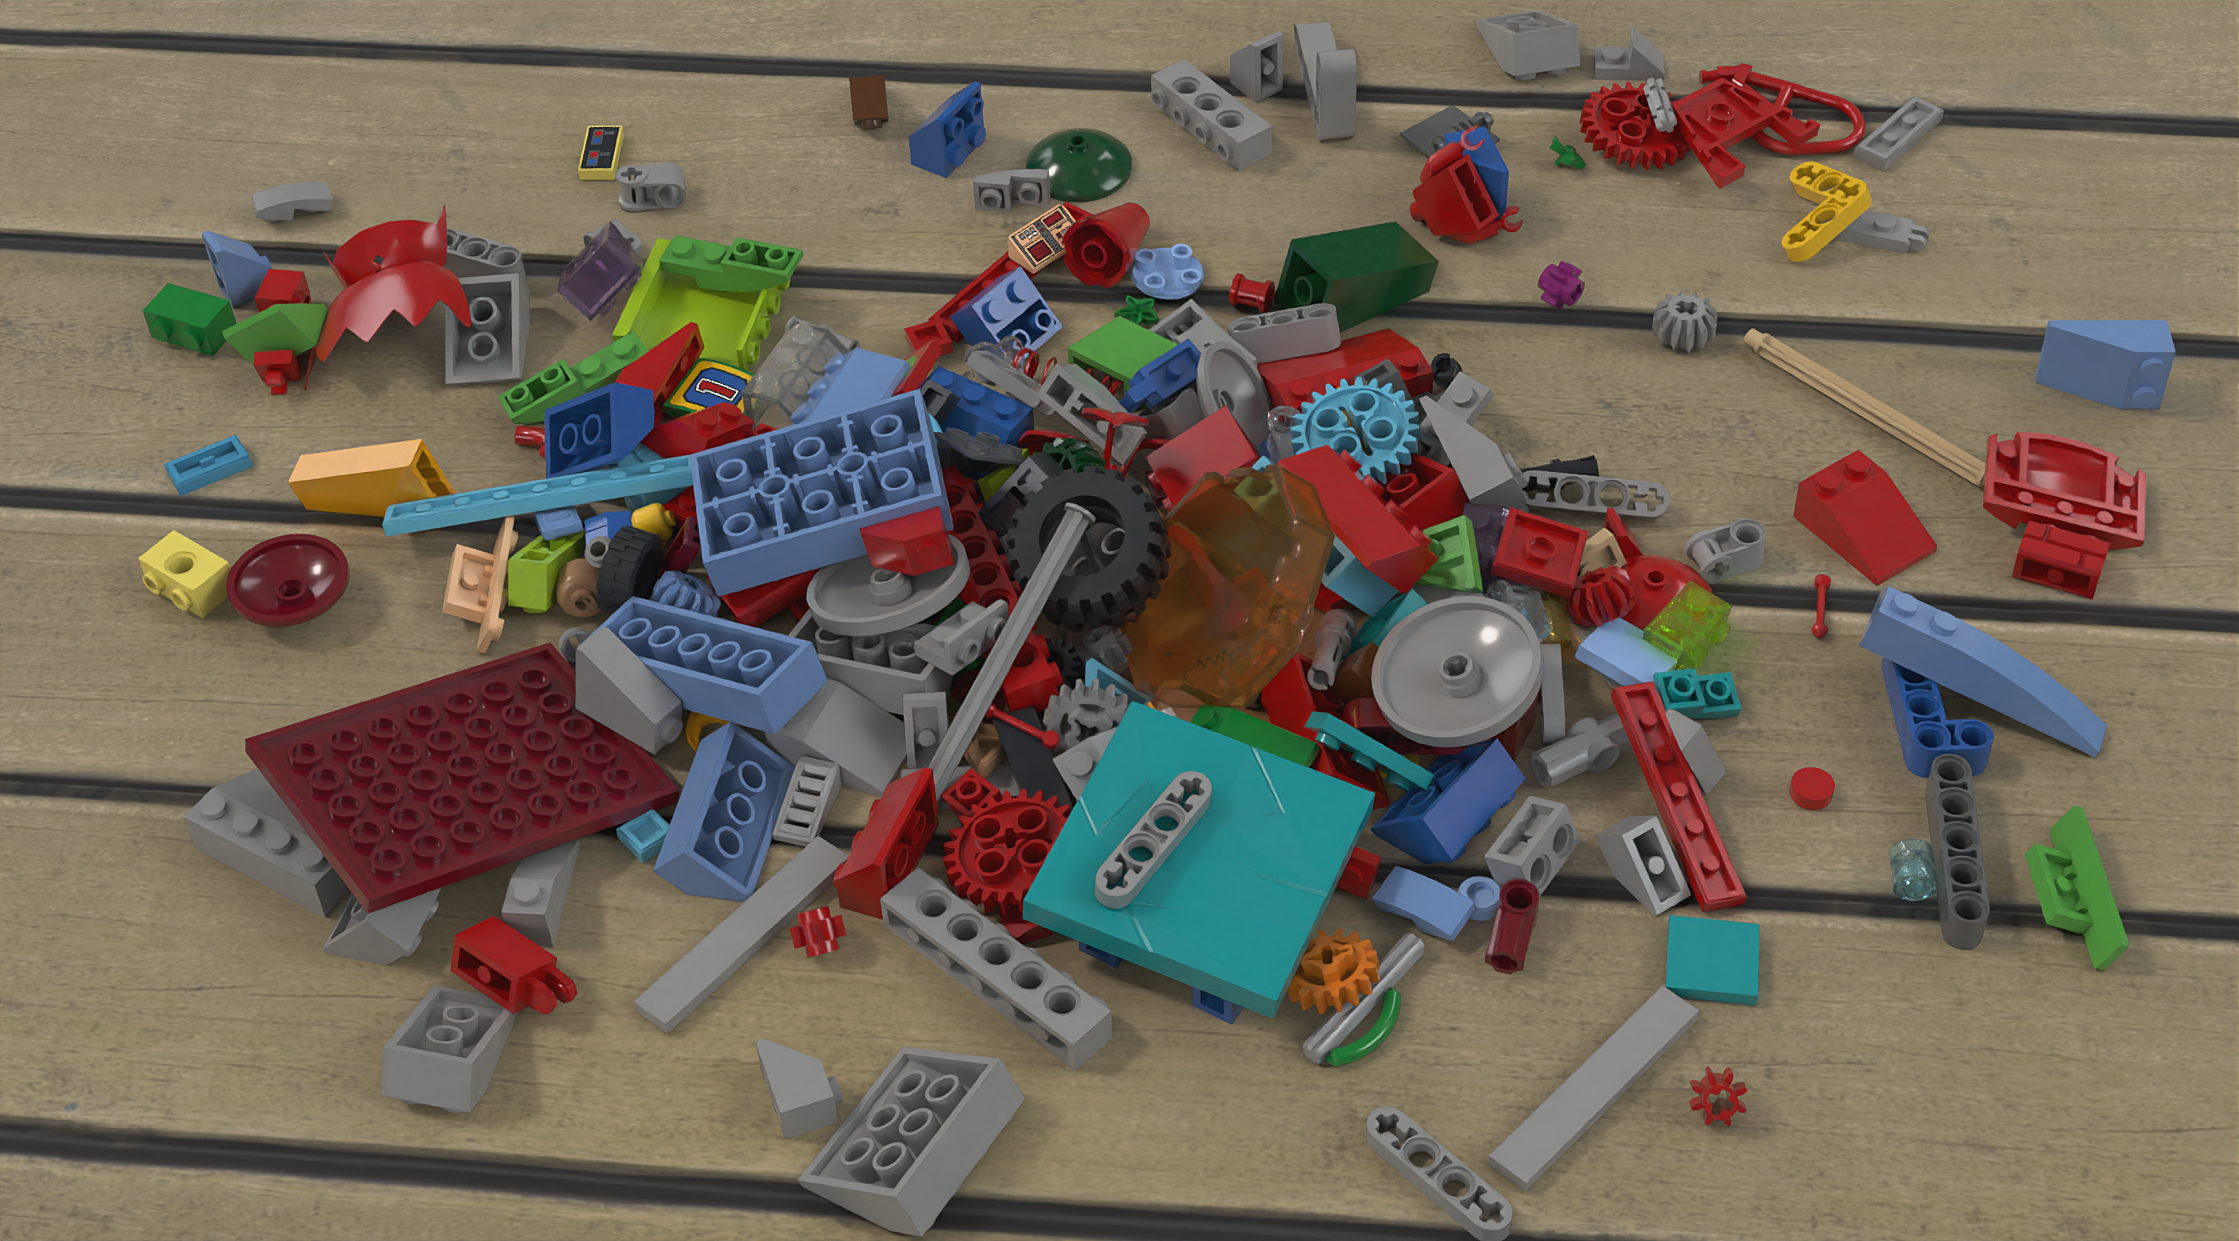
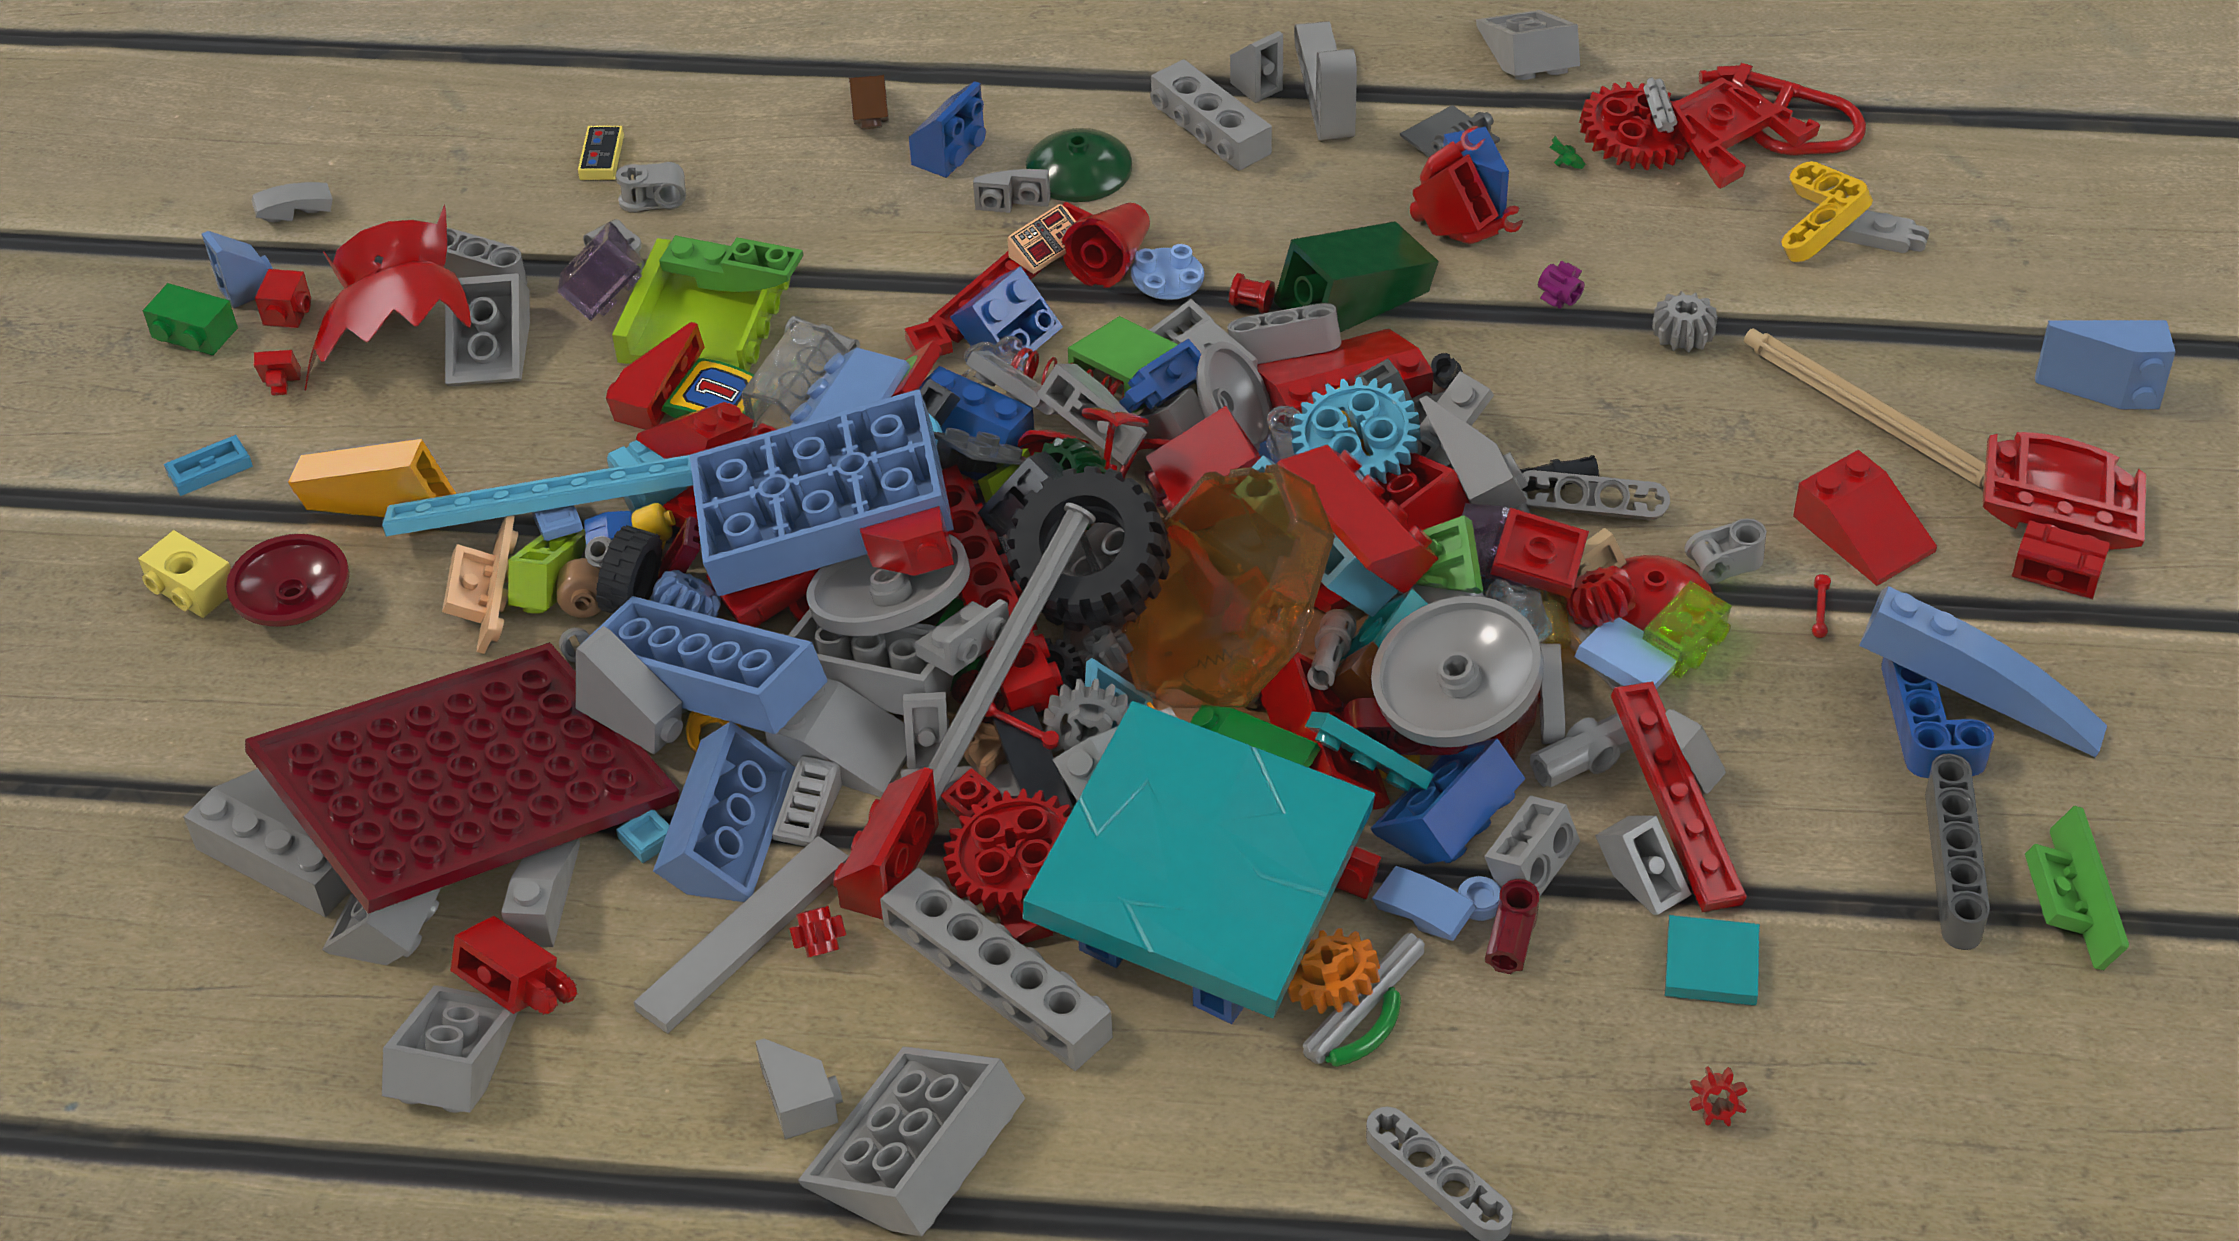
bright green slope [222,303,328,365] -> none
bright green slope [498,331,648,424] -> none
red arm [514,426,545,459] -> none
blue slope [545,382,655,479] -> none
light grey beam [1095,771,1212,909] -> none
green plant [1114,295,1159,326] -> none
light grey tile [1488,986,1699,1192] -> none
light grey slope [1593,27,1665,81] -> none
red slope [1604,508,1644,559] -> none
teal slope [1653,668,1742,719] -> none
red tile [1789,767,1835,810] -> none
light grey tile [1854,97,1944,172] -> none
clear light blue wheel [1889,839,1938,901] -> none

